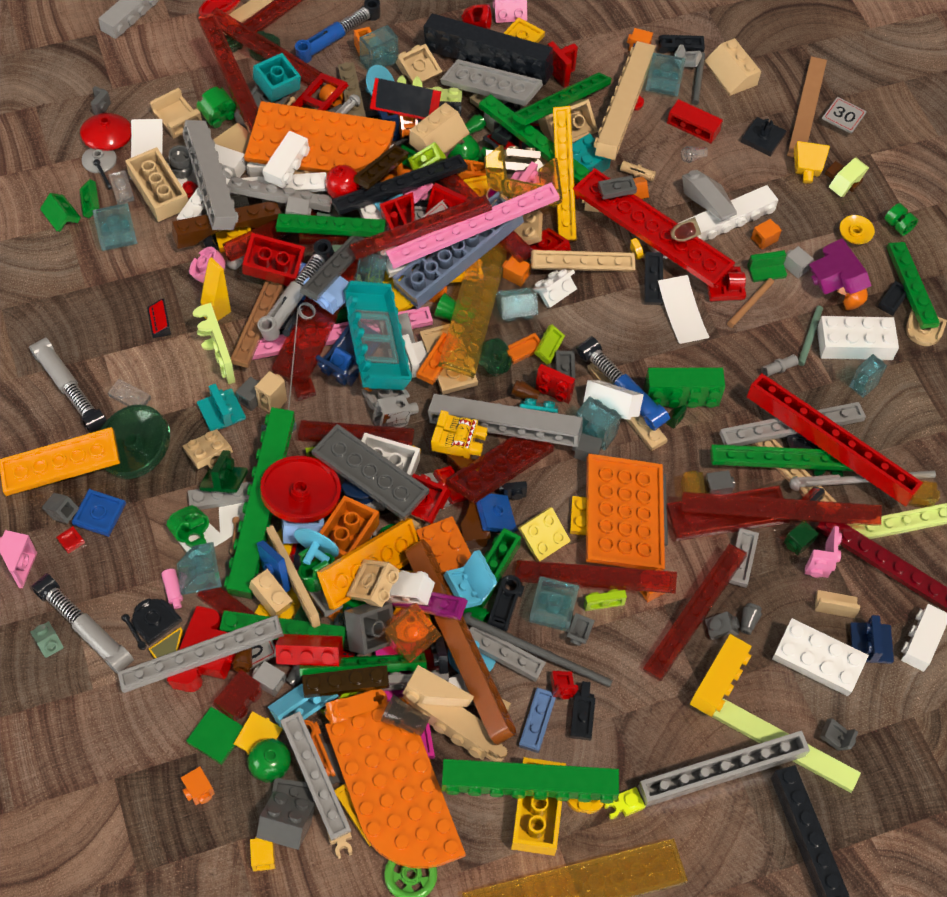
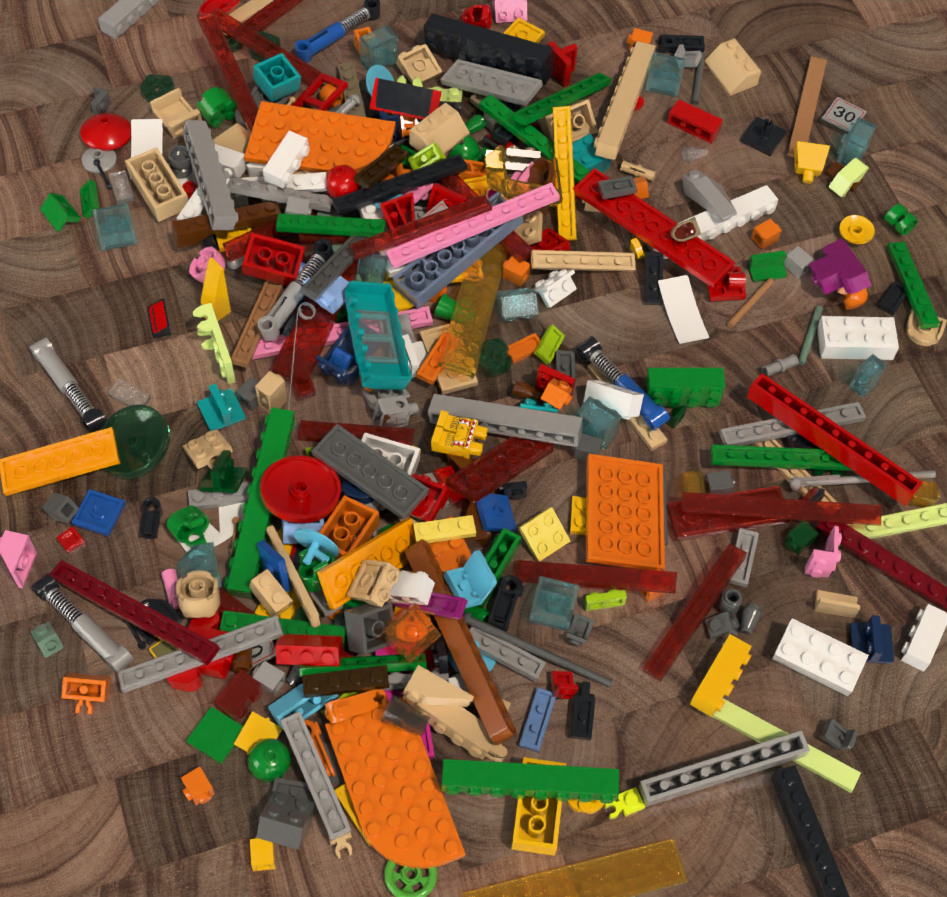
none -> dark red plate [49,560,221,665]
none -> orange brick [61,673,111,714]
none -> black piece [140,497,163,540]
none -> clear green plate [141,74,175,103]
none -> tan brick [176,570,221,618]
none -> light yellow plate [413,515,476,543]
none -> reddish brown piece [529,158,556,189]
none -> orange brick [541,378,573,410]
none -> dark grey brick [719,589,742,615]
none -> clear light blue brick [837,117,877,166]

